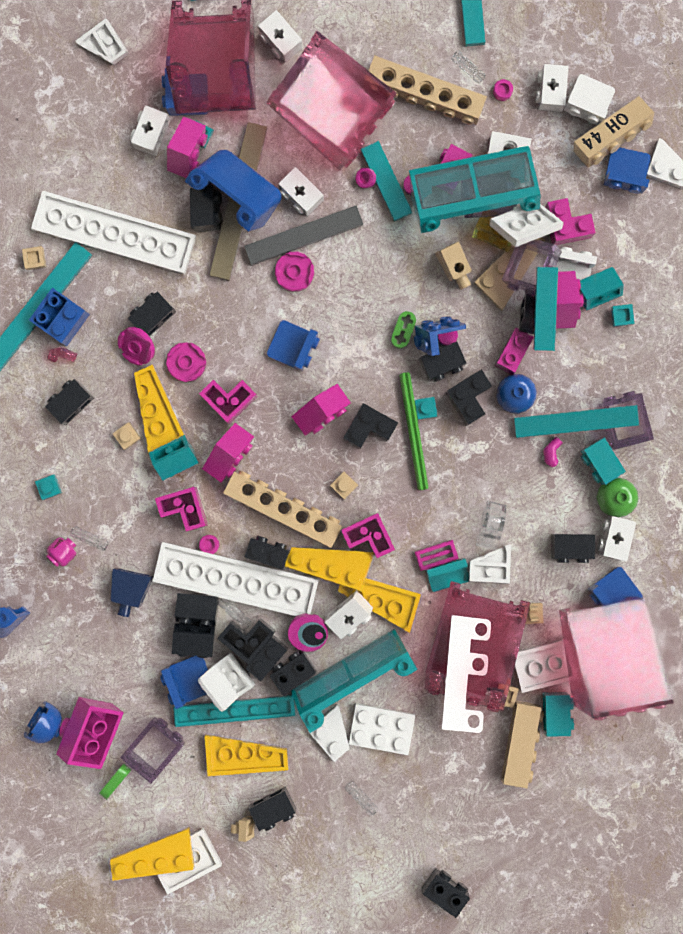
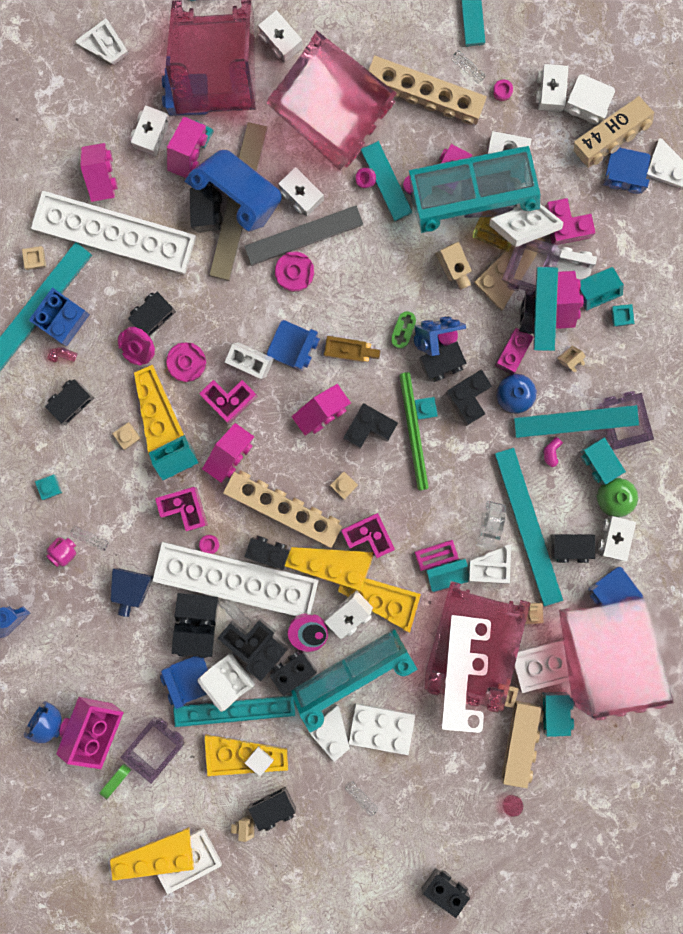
none -> dark pink brick [80,143,118,202]
none -> white brick [225,342,274,379]
none -> white tile [245,746,274,776]
none -> pearl gold hinge [324,336,381,362]
none -> teal tile [494,448,564,607]
none -> clear pink tile [502,795,524,817]
none -> tan tile [558,345,586,372]

